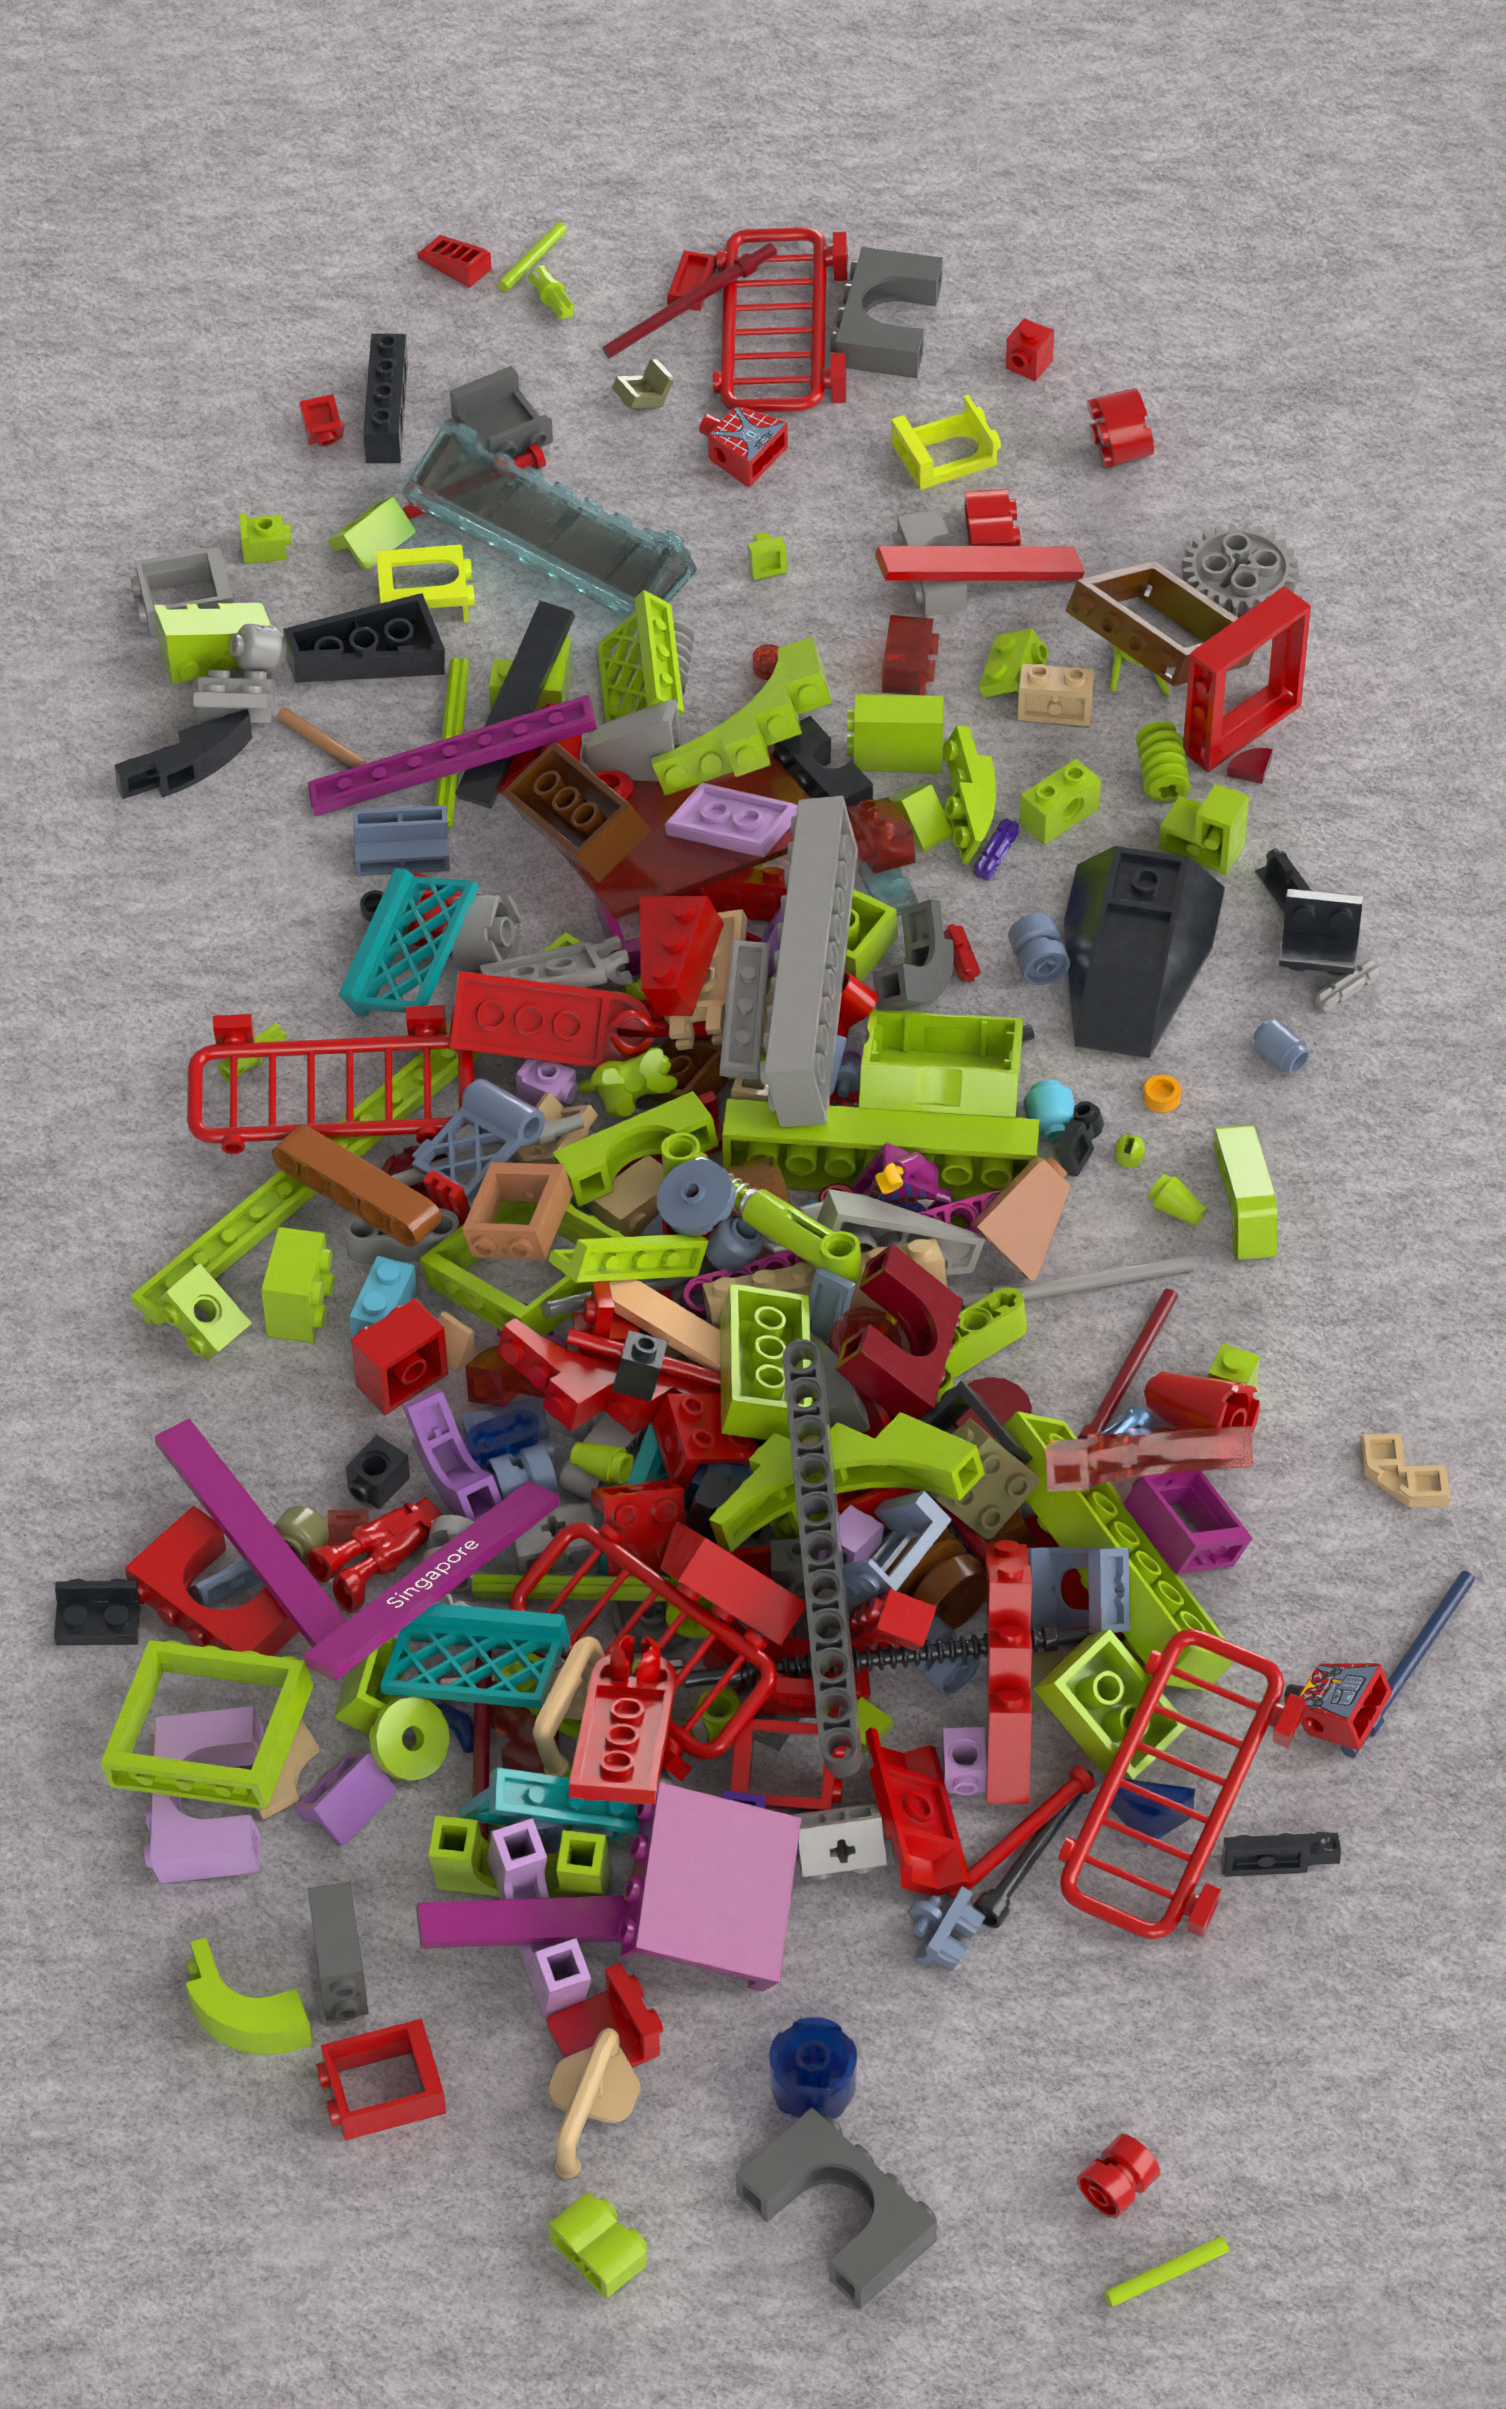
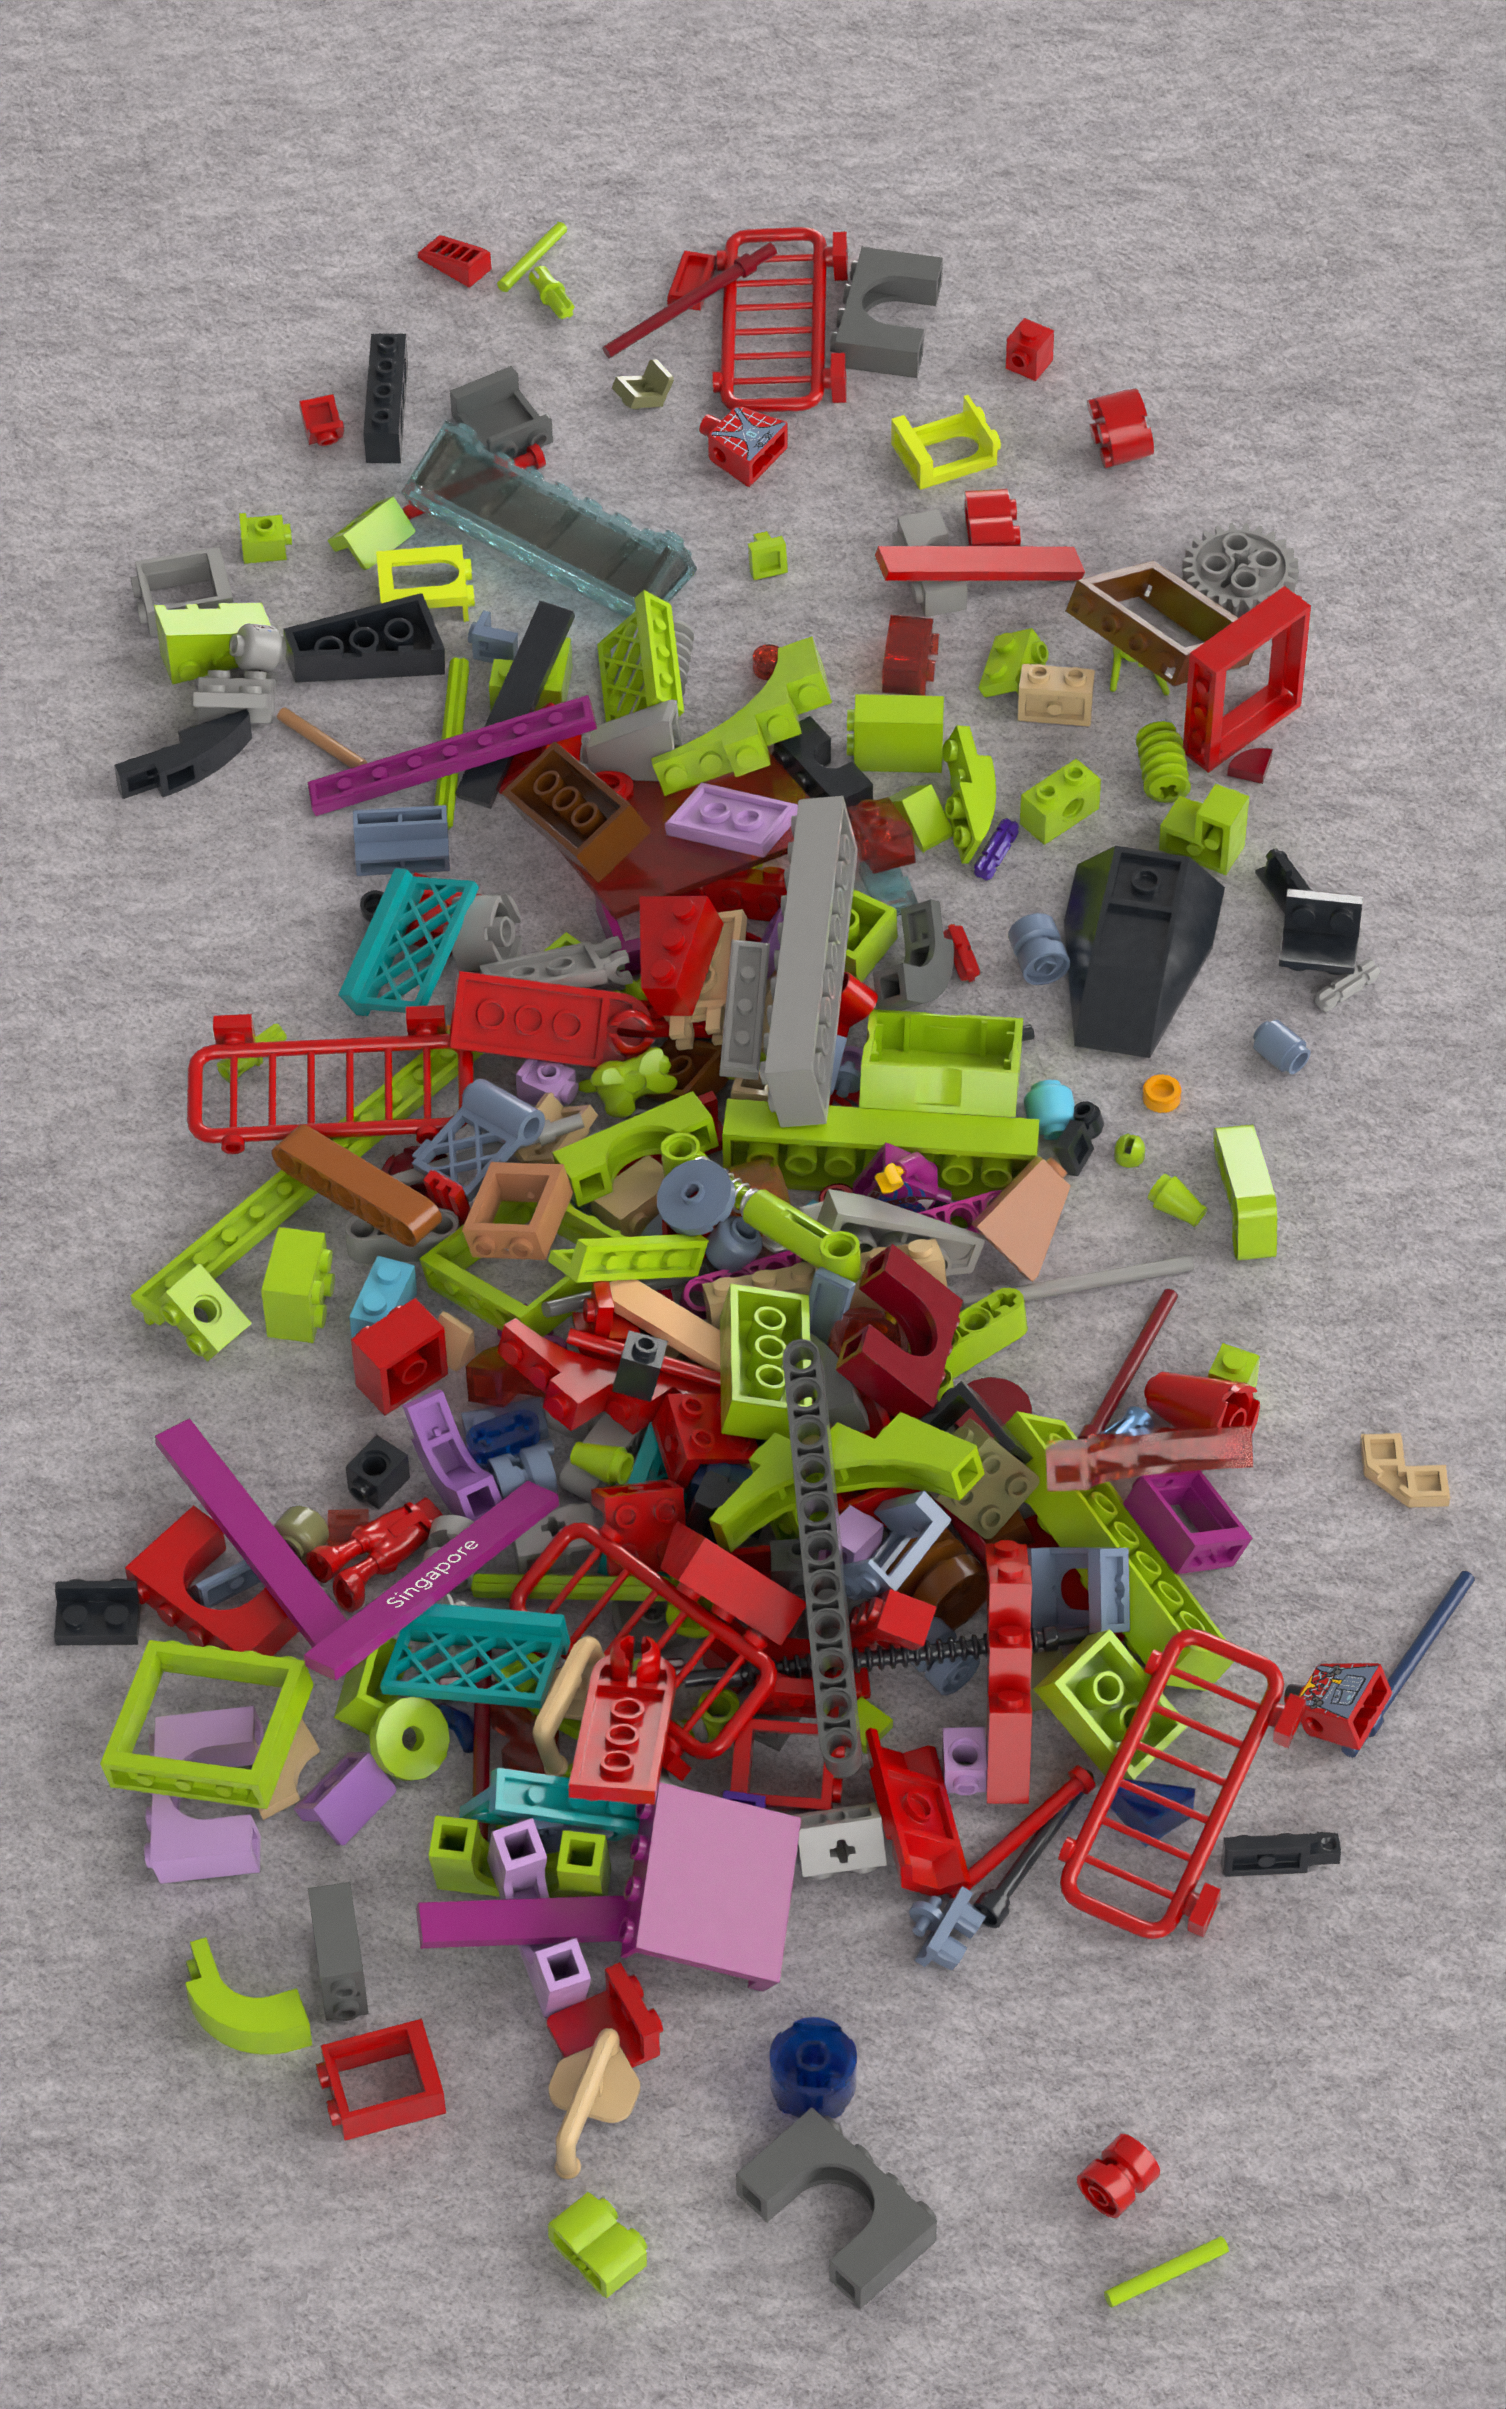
none -> sand blue bracket [468,610,518,663]

